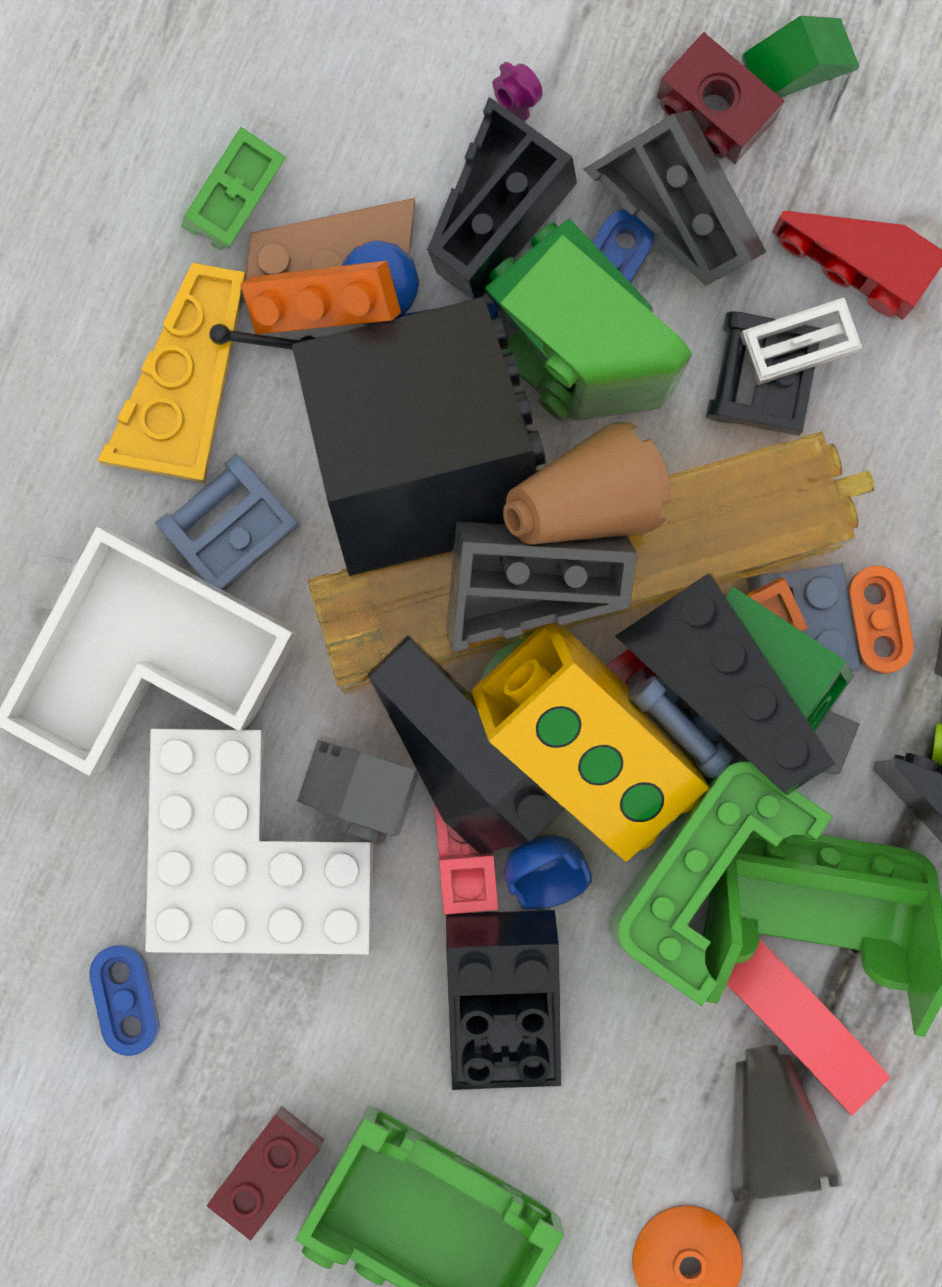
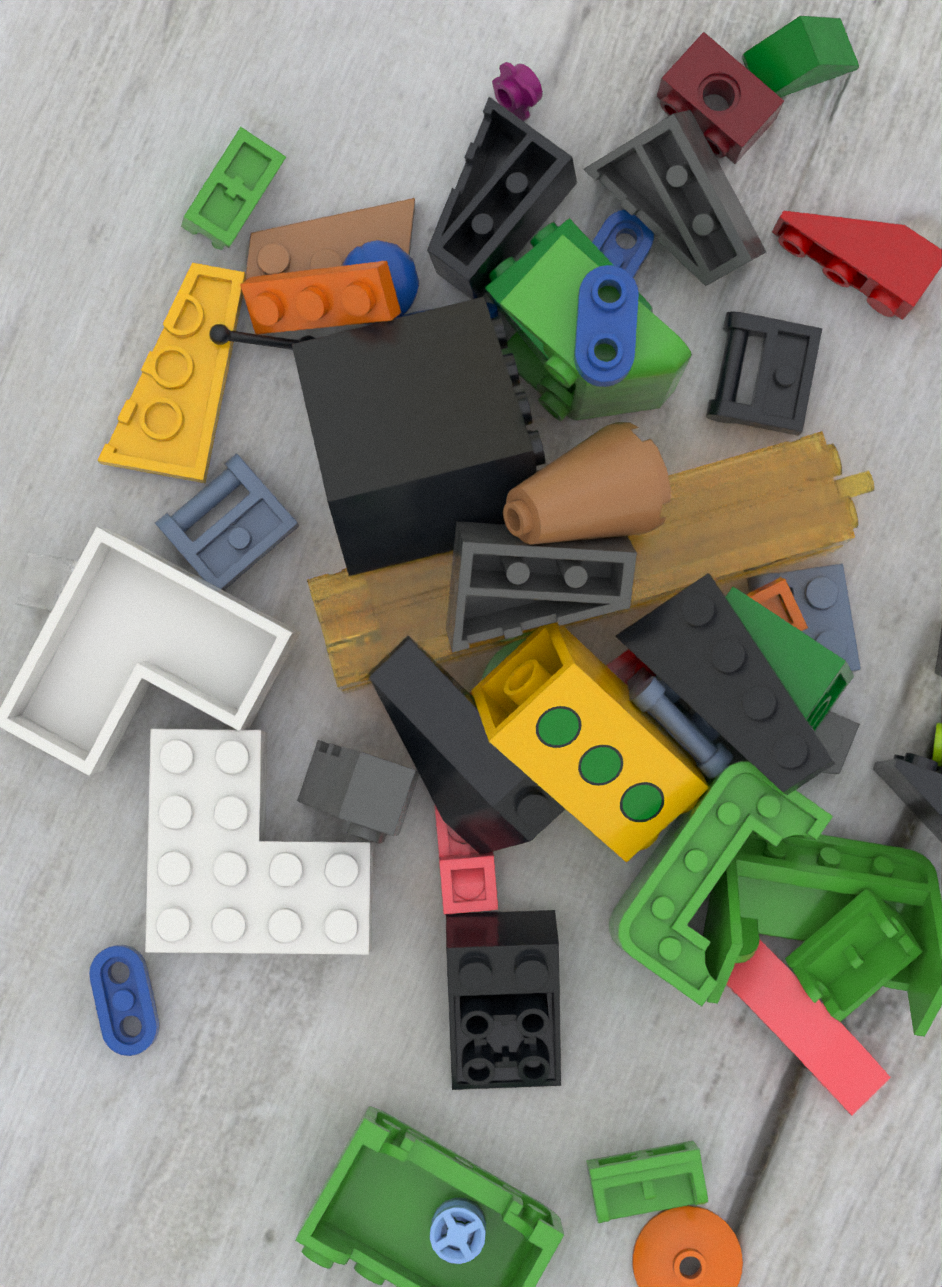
dark red brick [207,1106,325,1241] -> none
blue hair [504,834,592,909] -> none
clear smoke cone [730,1045,843,1203] -> none
white tile [740,298,862,385] -> none
orange plate [847,566,914,674] -> none
none -> light blue wheel [430,1198,486,1264]
none -> blue plate [574,265,639,387]
none -> bright green hinge [586,1141,708,1223]
none -> bright green hinge [785,888,923,1022]

